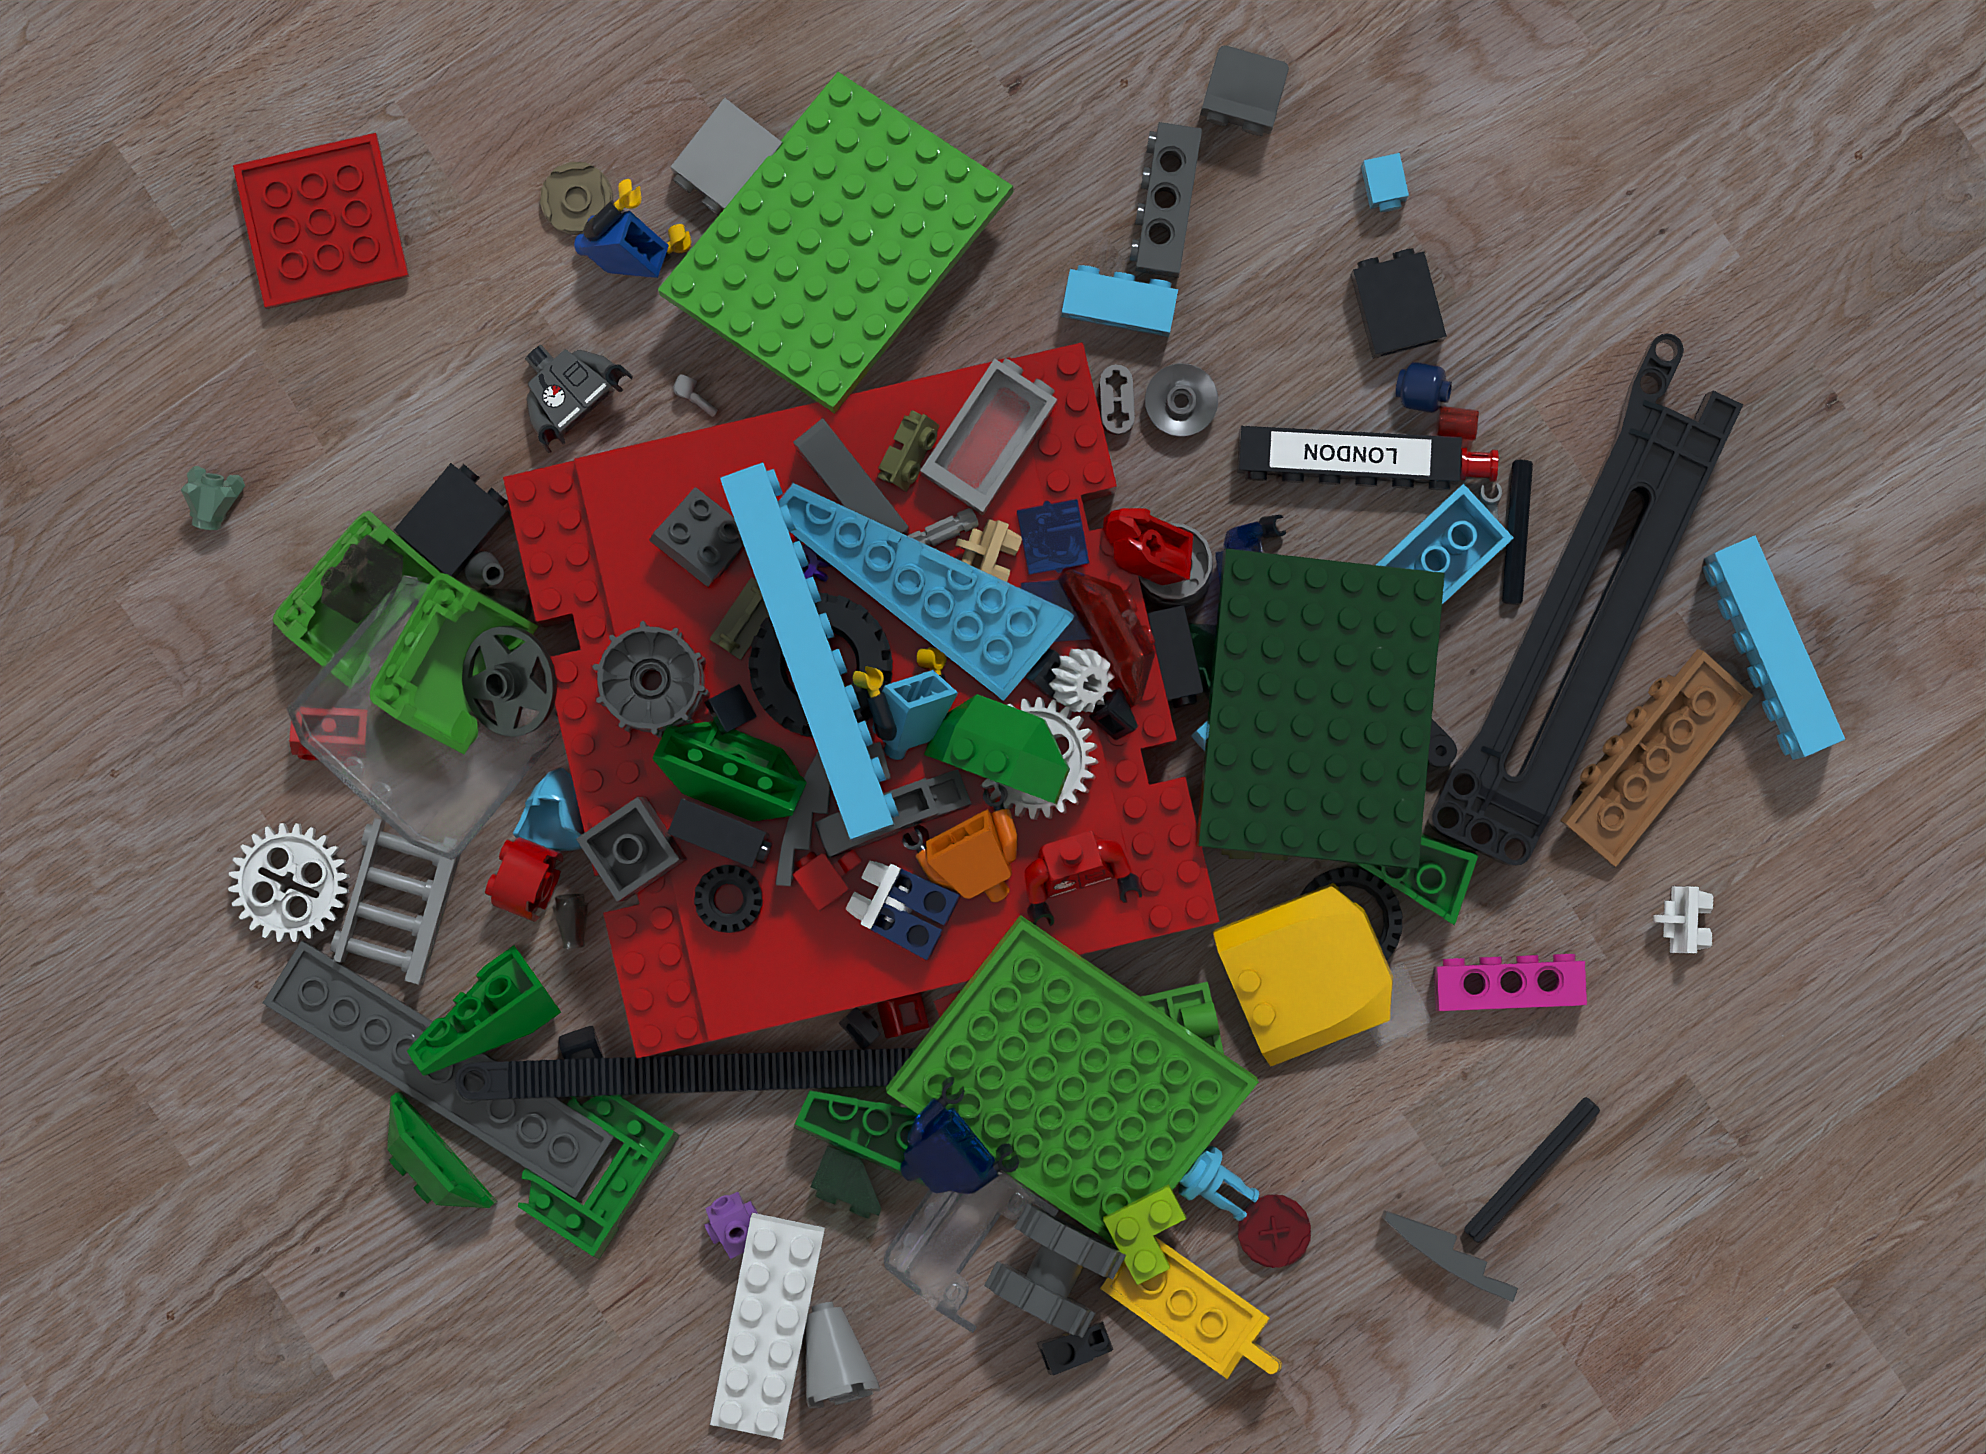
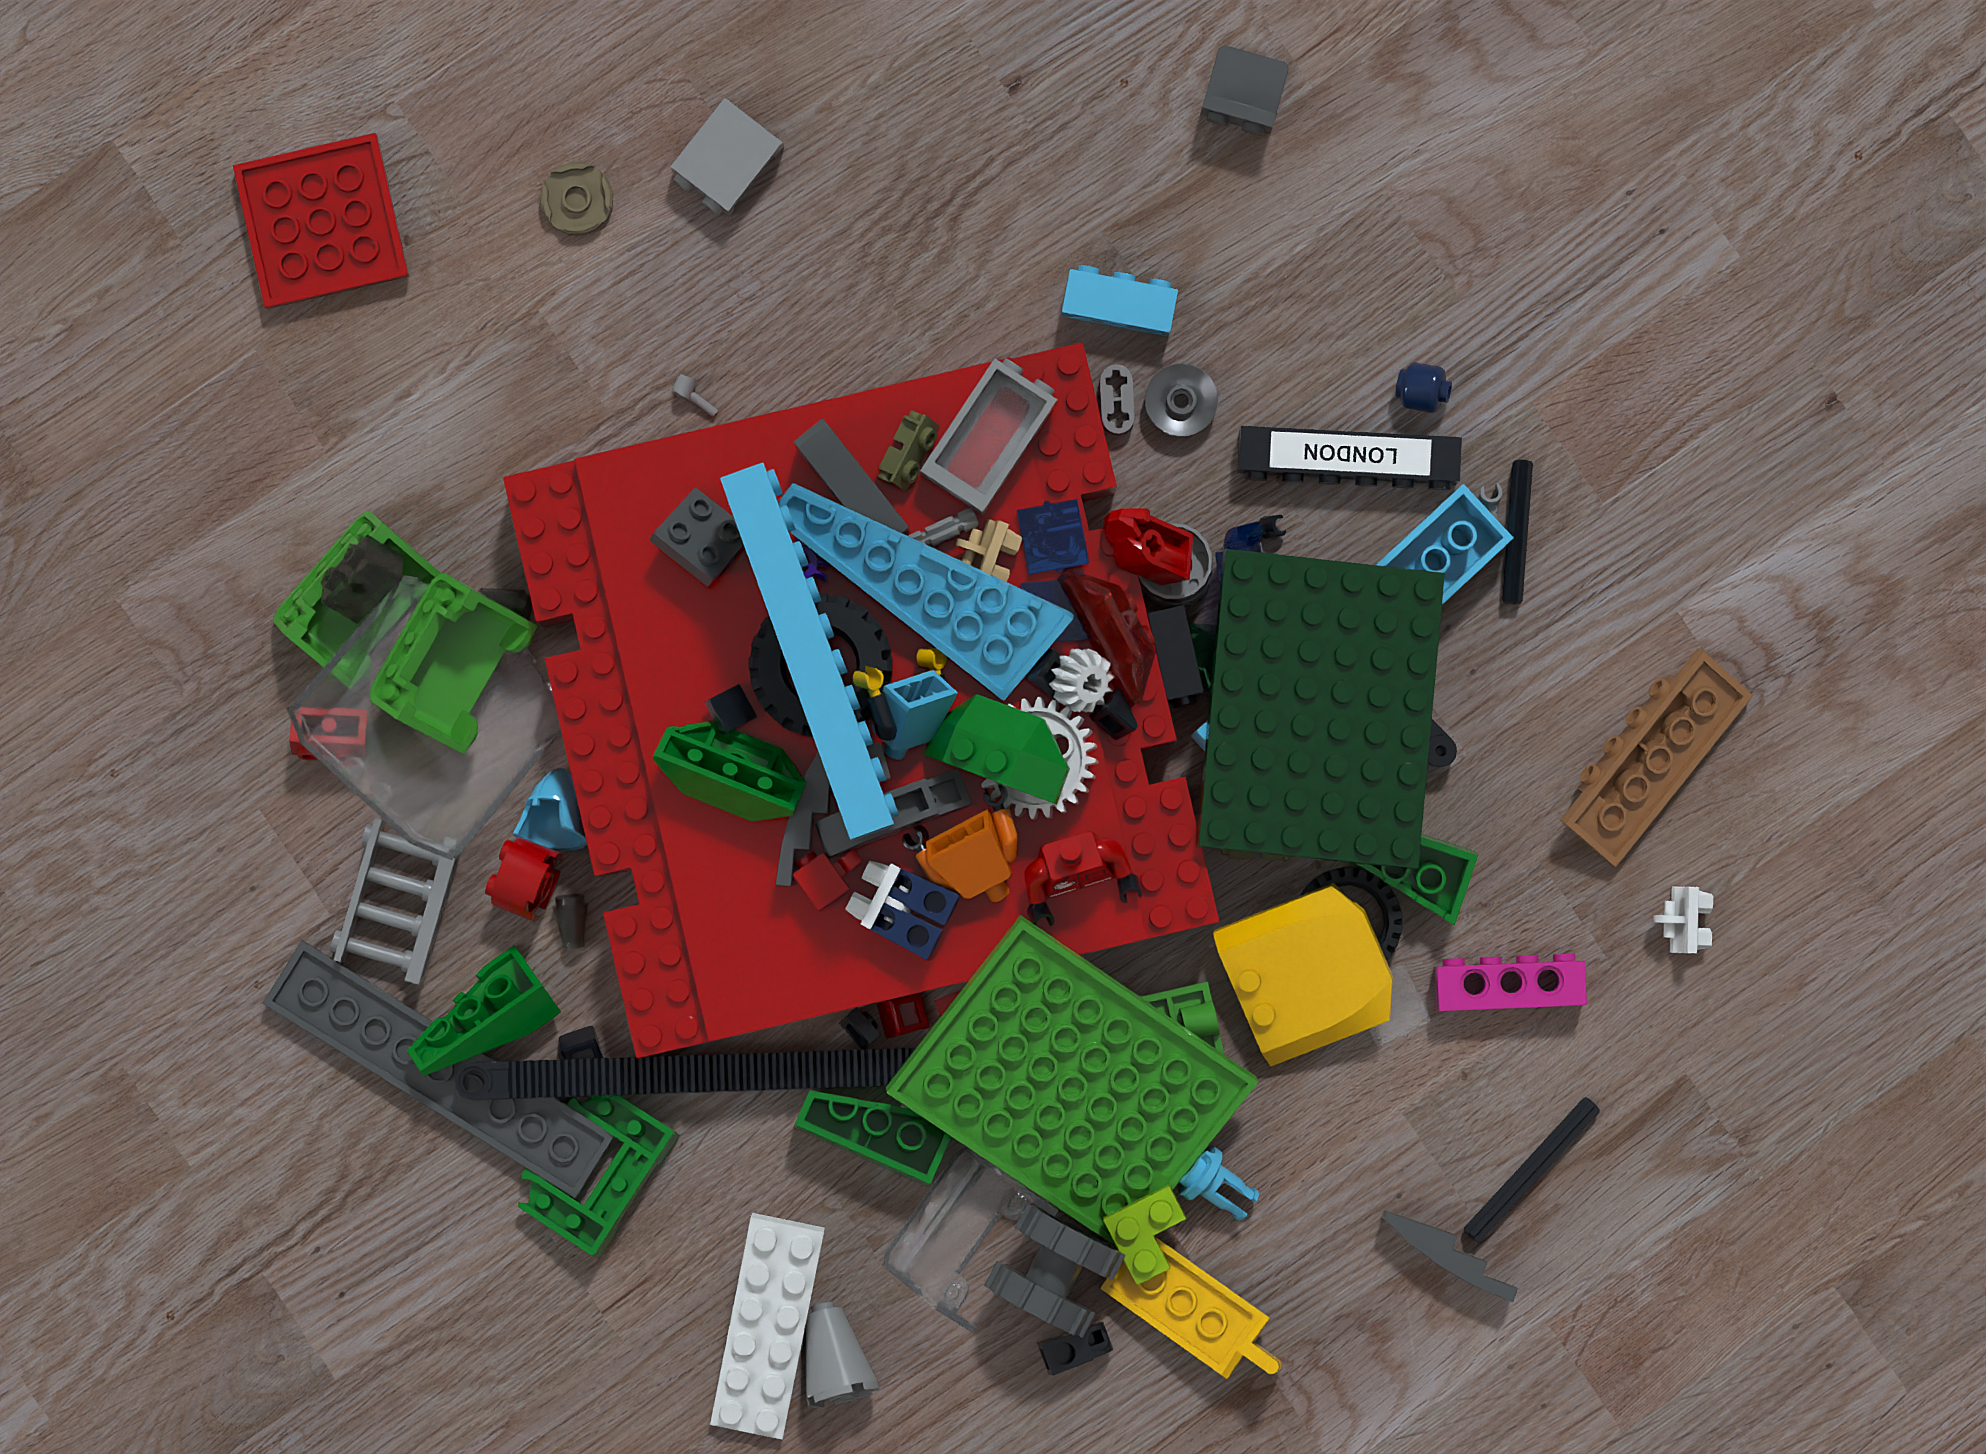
sand green rock [181,466,245,530] -> none
white gear [228,823,350,942] -> none
green wedge [387,1091,498,1208] -> none
black brick [394,463,511,578] -> none
pearl dark grey wheel [462,625,557,737] -> none
dark grey cone [465,551,504,588] -> none
dark grey torso [525,345,633,453] -> none
blue torso [574,179,691,278] -> none
dark grey brick [576,797,687,902] -> none
dark grey piece [592,621,710,738] -> none
bright green plate [658,72,1014,413] -> none
black brick [667,798,773,869] -> none
black tyre [694,865,763,933] -> none
medium lavender brick [704,1192,758,1259] -> none
olive hinge [710,577,769,660] -> none
clear green slope [810,1145,882,1219] -> none
clear blue torso [900,1077,1019,1195] -> none
dark grey brick [1129,122,1202,278] -> none
dark red tile [1238,1194,1311,1268] -> none
black brick [1350,248,1447,359] -> none
medium azure brick [1361,153,1409,212] -> none
black gear [1429,333,1744,866] -> none
clear red piece [1436,406,1479,441] -> none
red bush [1460,448,1499,482] -> none
medium azure brick [1702,535,1845,760] -> none

